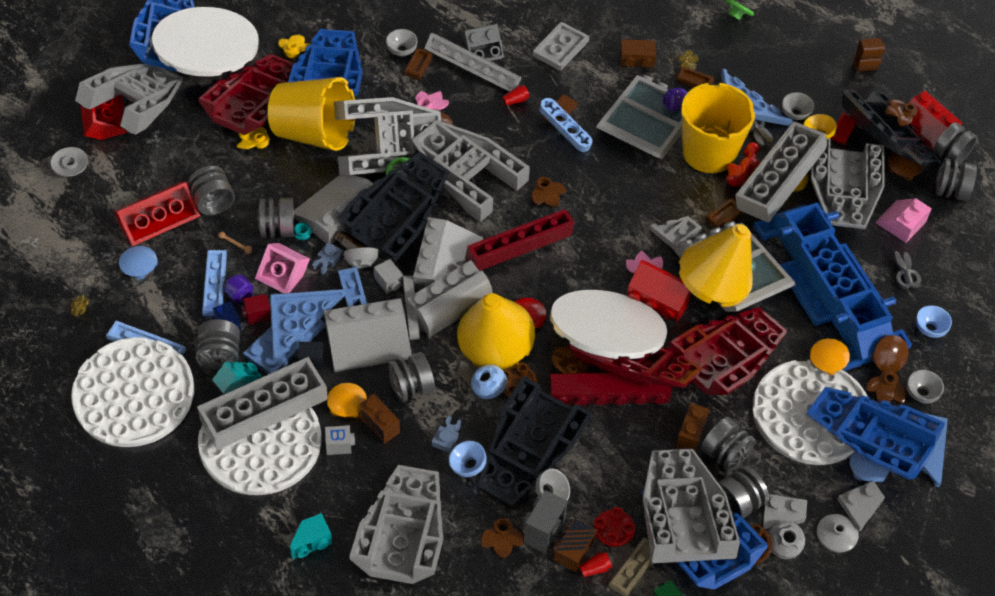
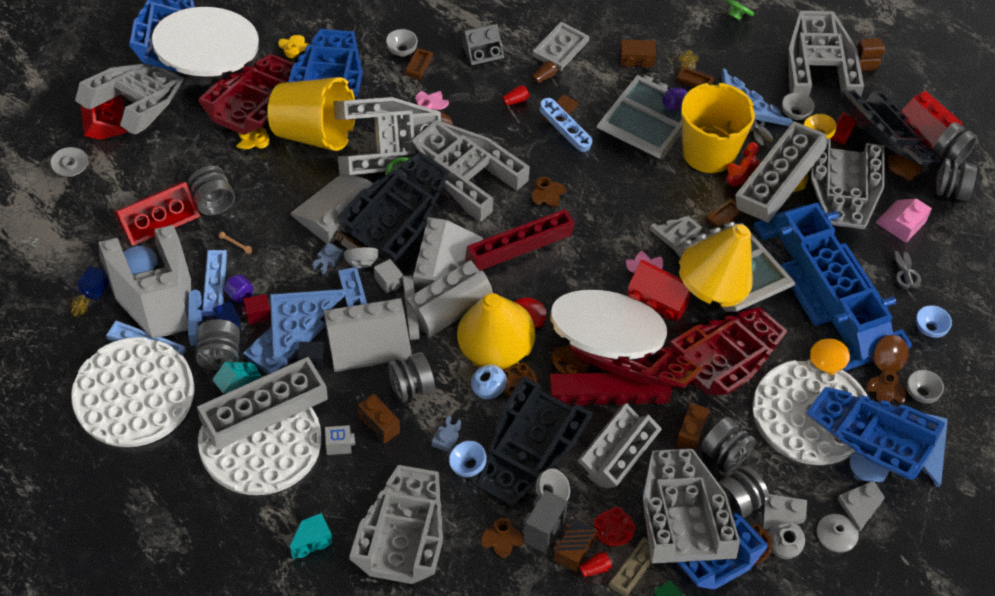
bright pink slope [255,243,310,294] -> none
flat silver wheel [257,198,294,238] -> none
teal plate [293,223,312,240] -> none
light orange dish [327,383,367,417] -> none
light grey plate [424,33,522,92] -> none
reddish brown plate [884,99,918,126] -> none
none -> clear blue brick [77,266,109,300]
none -> light grey wedge [98,225,191,339]
none -> medium blue plate [188,290,203,346]
none -> reddish brown cone [532,60,558,84]
none -> light grey brick [577,403,661,488]
none -> light grey wedge [788,11,864,96]

